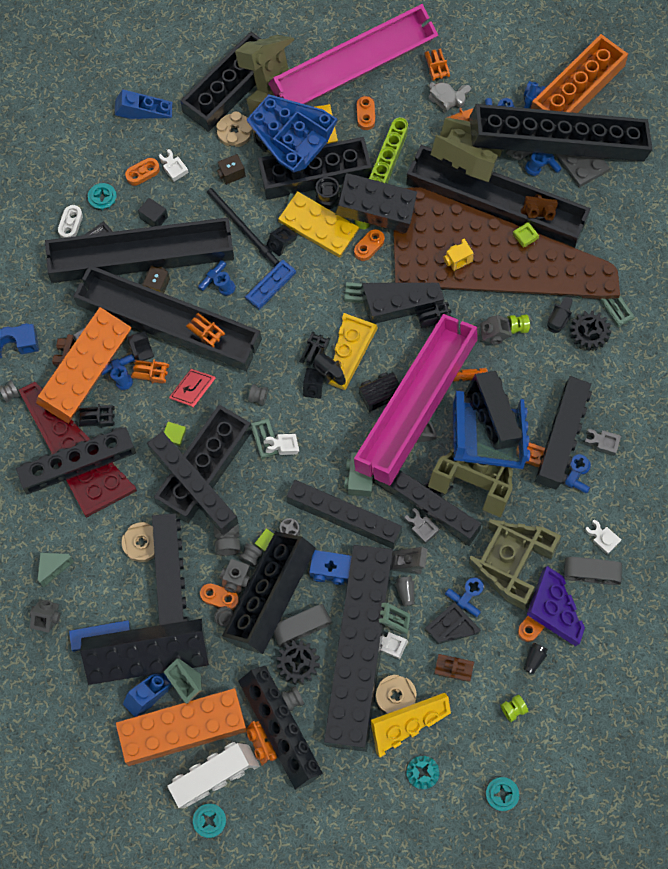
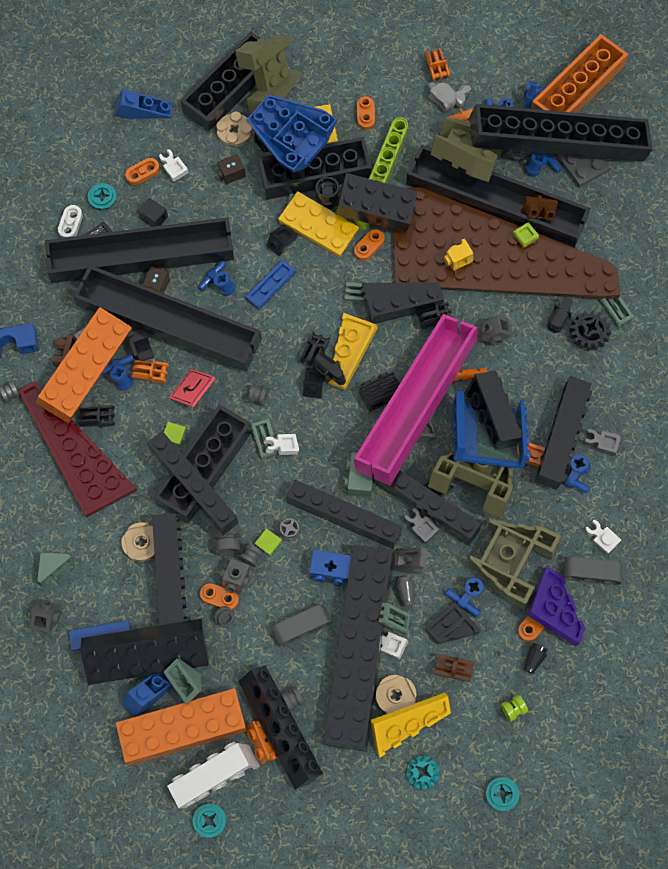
black brick [16,427,136,495] -> none
orange arm [186,313,225,347] -> none
black bar [207,188,279,267] -> none
black brick [222,531,316,654] -> none
dark pink piece [268,4,438,105] -> none
black gear [276,640,320,685] -> none
lime wheel [507,315,530,334] -> none

